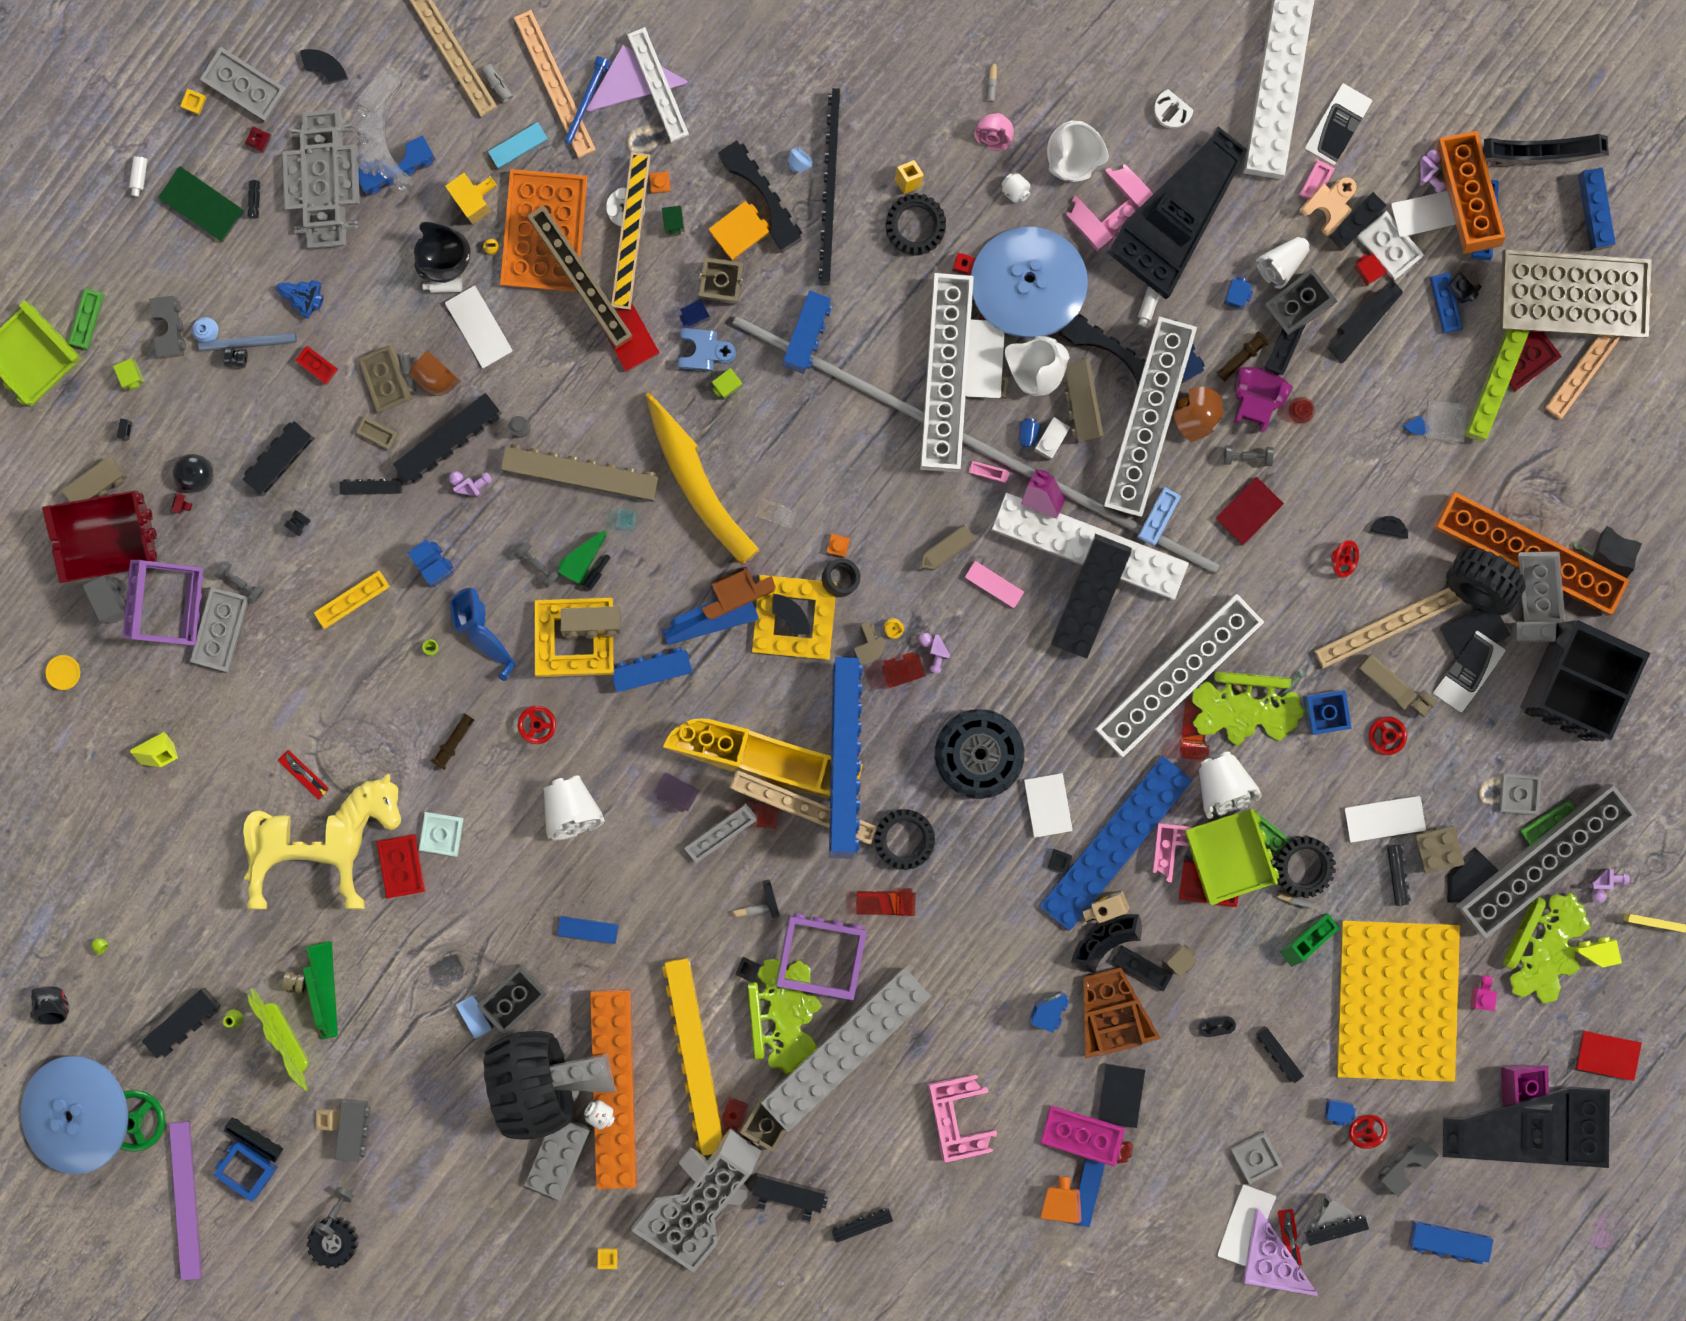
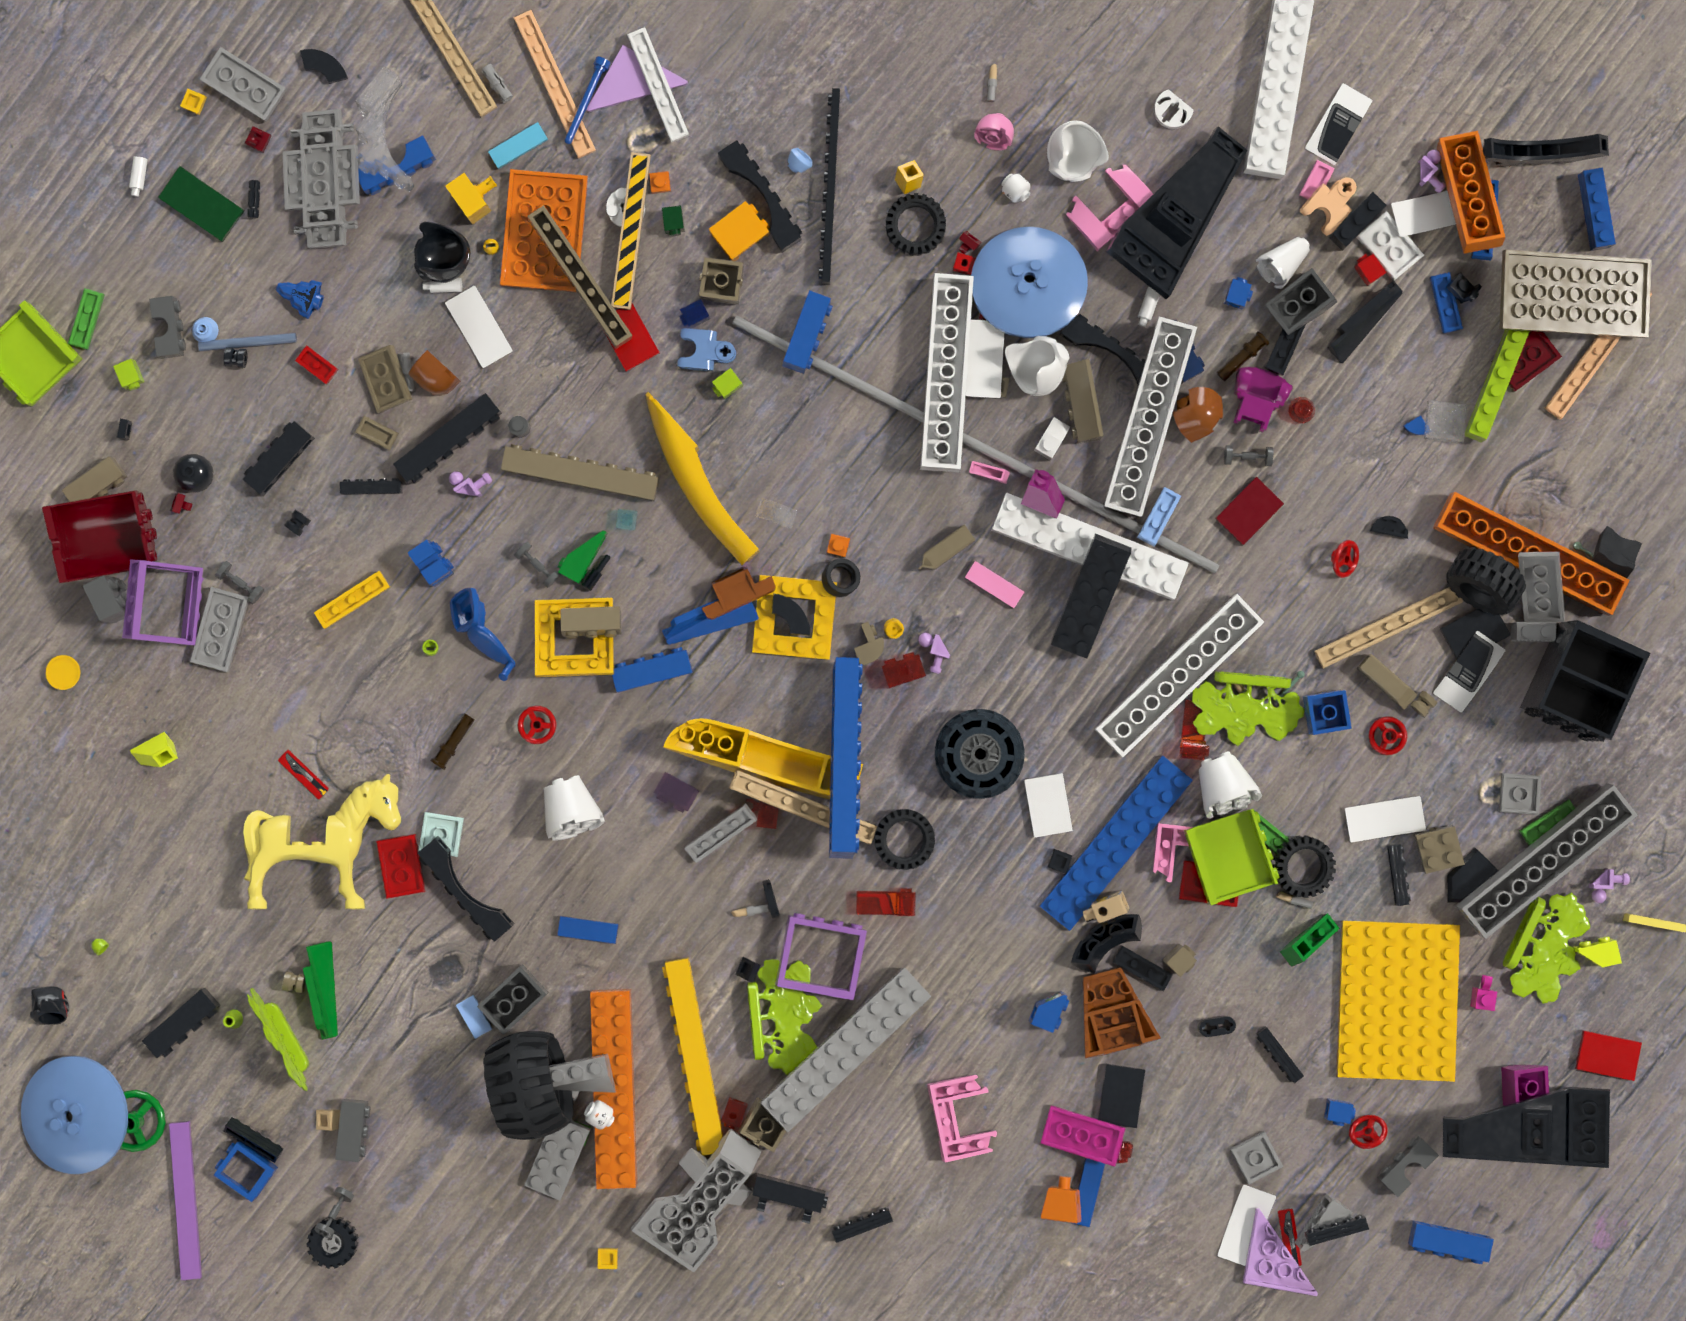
blue brick [1018,418,1040,447] -> none
none -> black arch [417,836,515,942]
none -> dark red tile [958,231,982,254]

